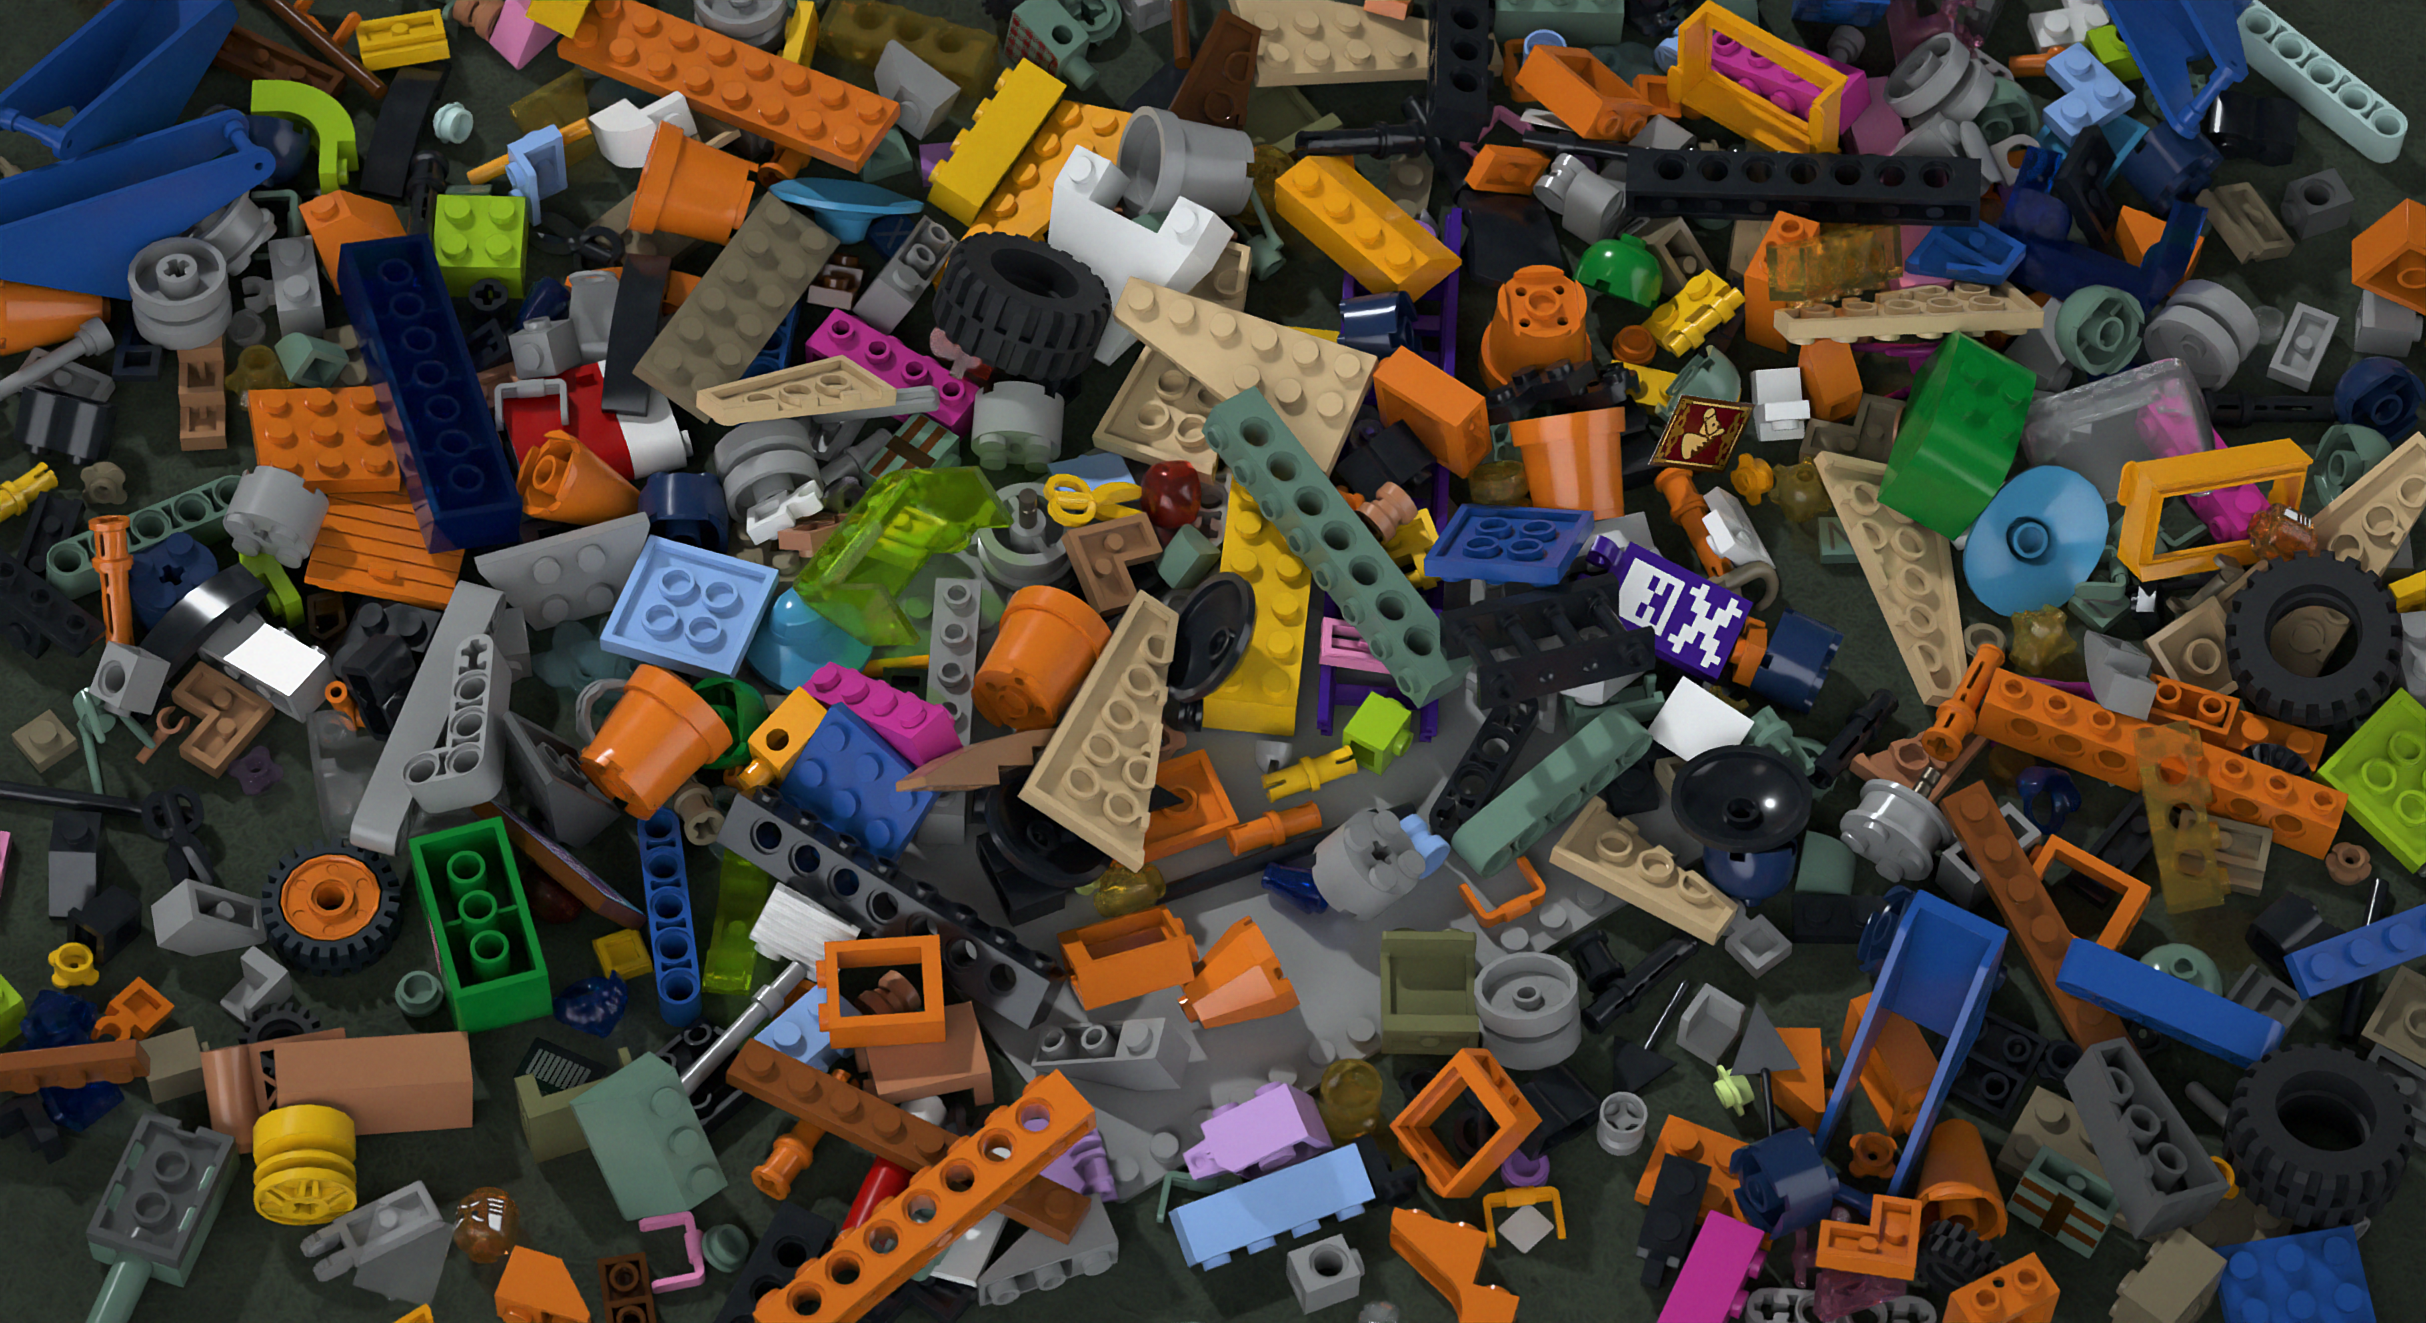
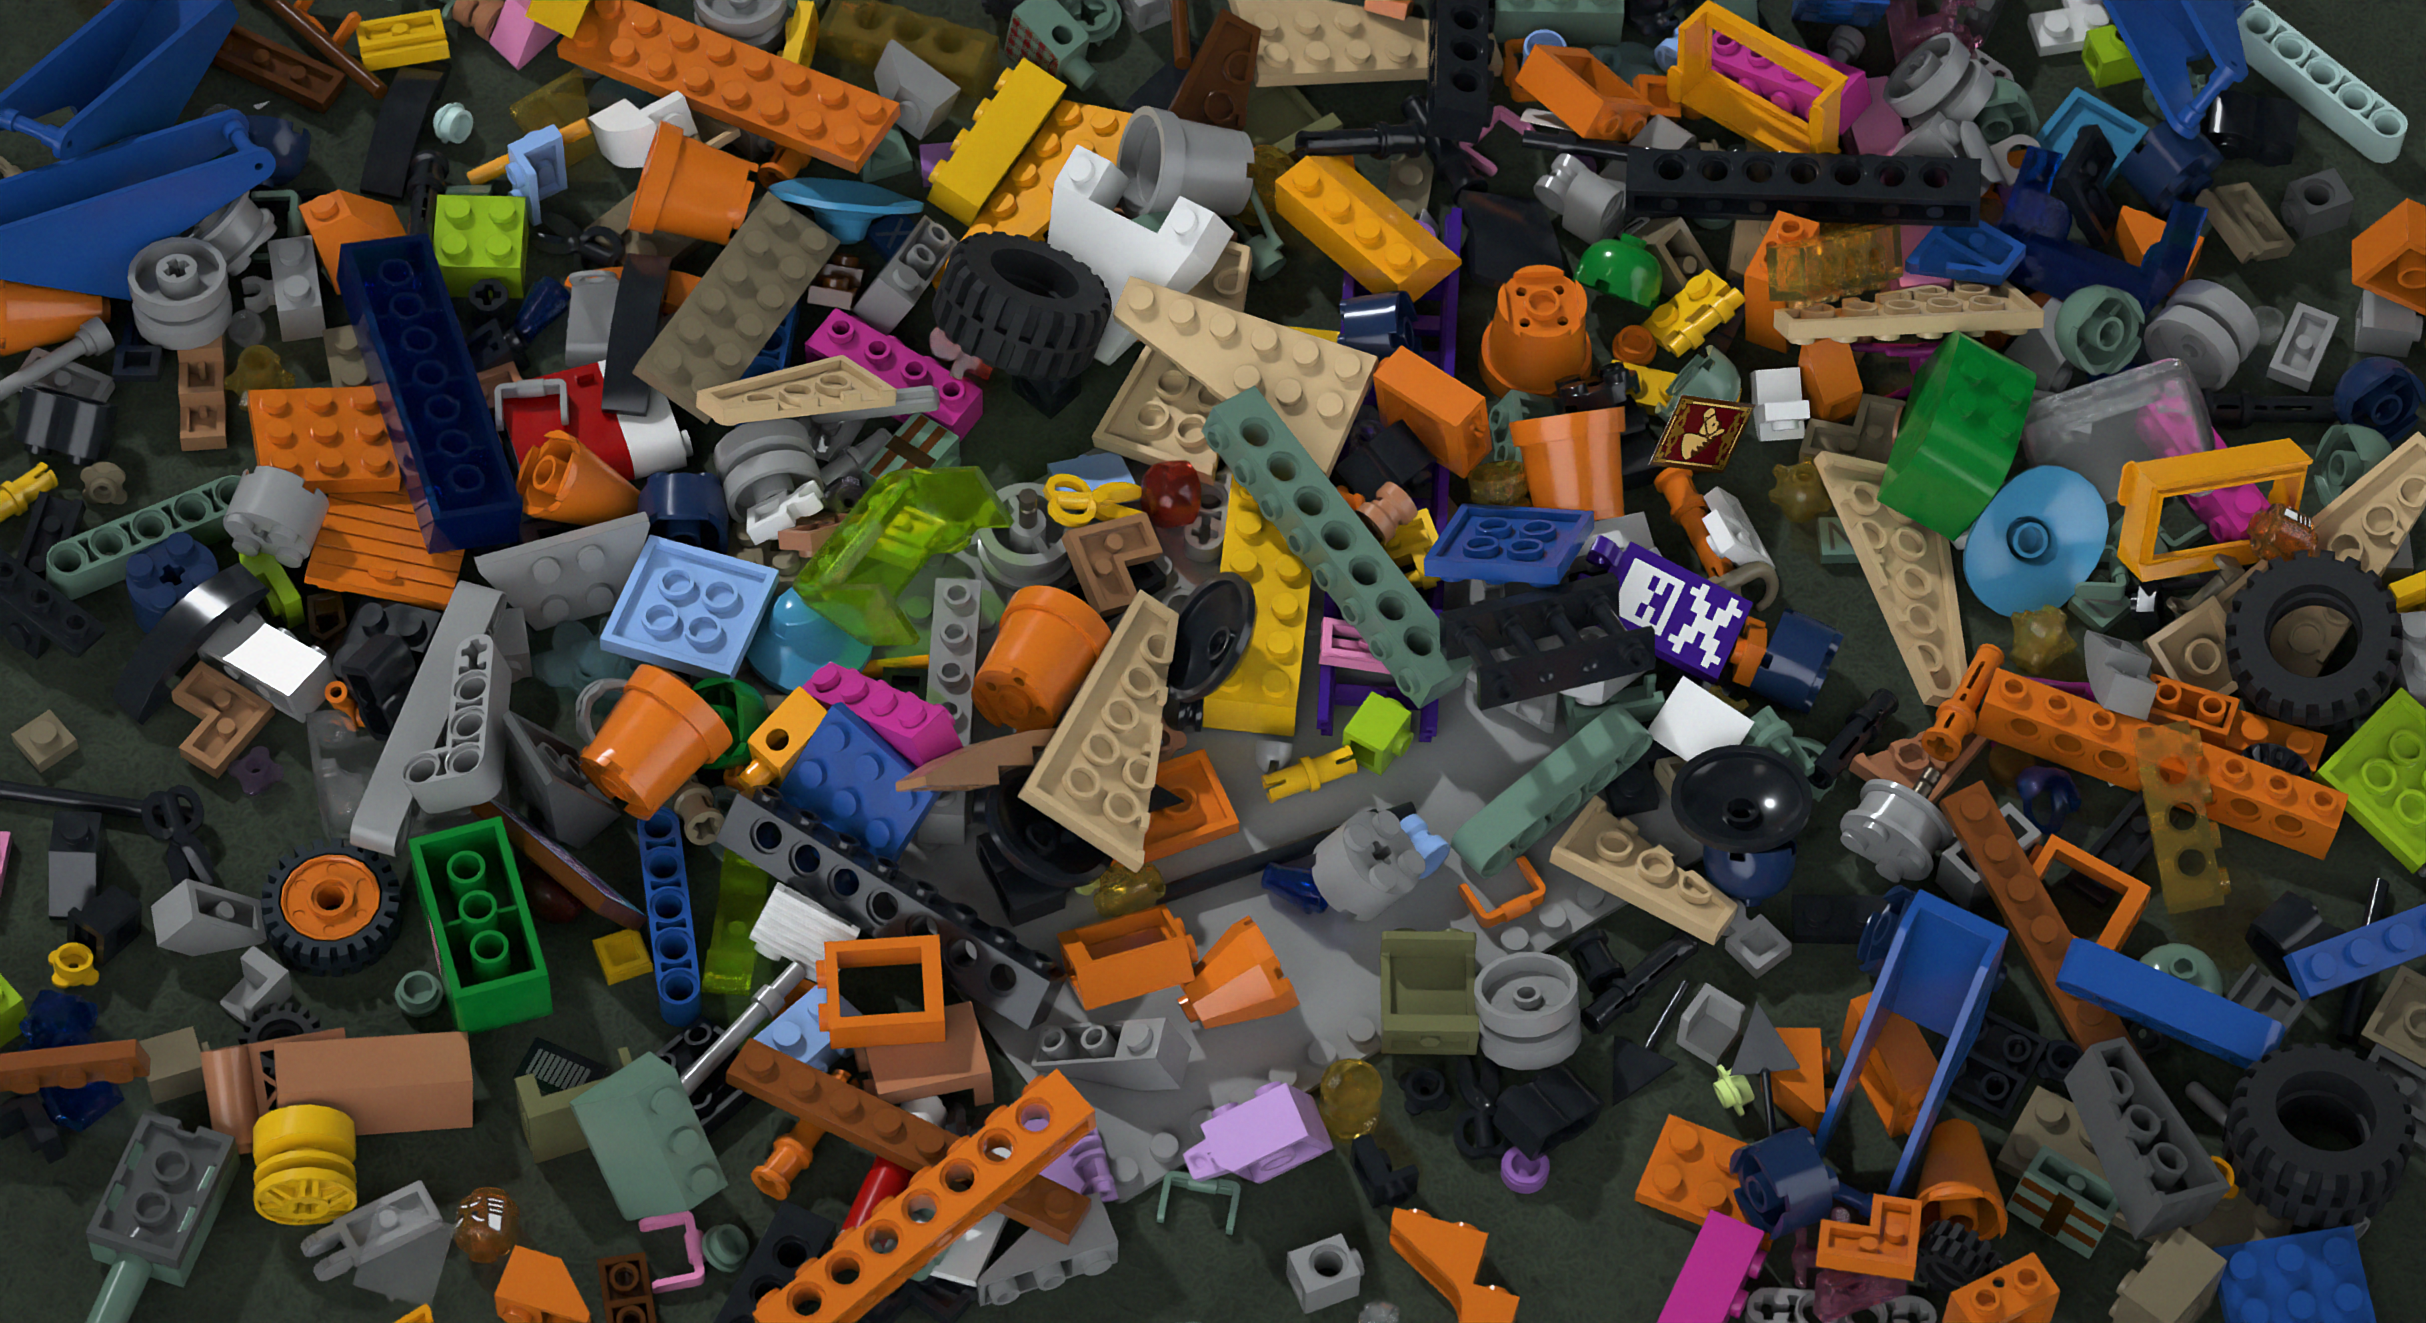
sand green plant [73,686,156,794] -> none
orange pin [88,515,135,646] -> none
light grey brick [89,640,171,718] -> none
orange plate [90,977,175,1041] -> none
nougat hand [135,706,190,765] -> none
lime arch [251,80,359,195] -> none
sand green brick [275,332,349,388] -> none
light grey brick [508,317,582,380] -> none
clear blue piece [552,970,628,1039] -> none
nougat wheel [854,970,921,1015] -> none
light grey brick [971,381,1065,473] -> none
sand green brick [1155,524,1222,589] -> none
light blue brick [1168,1143,1376,1271] -> none
orange pin [1225,800,1322,857] -> none
orange window [1389,1048,1543,1198] -> none
black beam [1429,697,1539,845] -> none
orange plate [1464,144,1551,195] -> none
light orange piece [1483,1185,1566,1248] -> none
black plate [1486,359,1597,426] -> none
white sticker [1498,1205,1554,1253] -> none
light grey wheel [1596,1092,1648,1156] -> none
black hinge [1636,1153,1712,1291] -> none
light orange plate [1730,453,1774,506] -> none
sand green brick [1795,831,1857,895] -> none
orange plate [1849,1132,1897,1180] -> none
dark tan tile [1963,623,2006,665] -> none
orange arm [2009,46,2066,78] -> none
light blue plate [2041,41,2136,147] -> none
dark tan plate [2167,809,2274,897] -> none
medium nougat plate [2326,842,2372,886] -> none

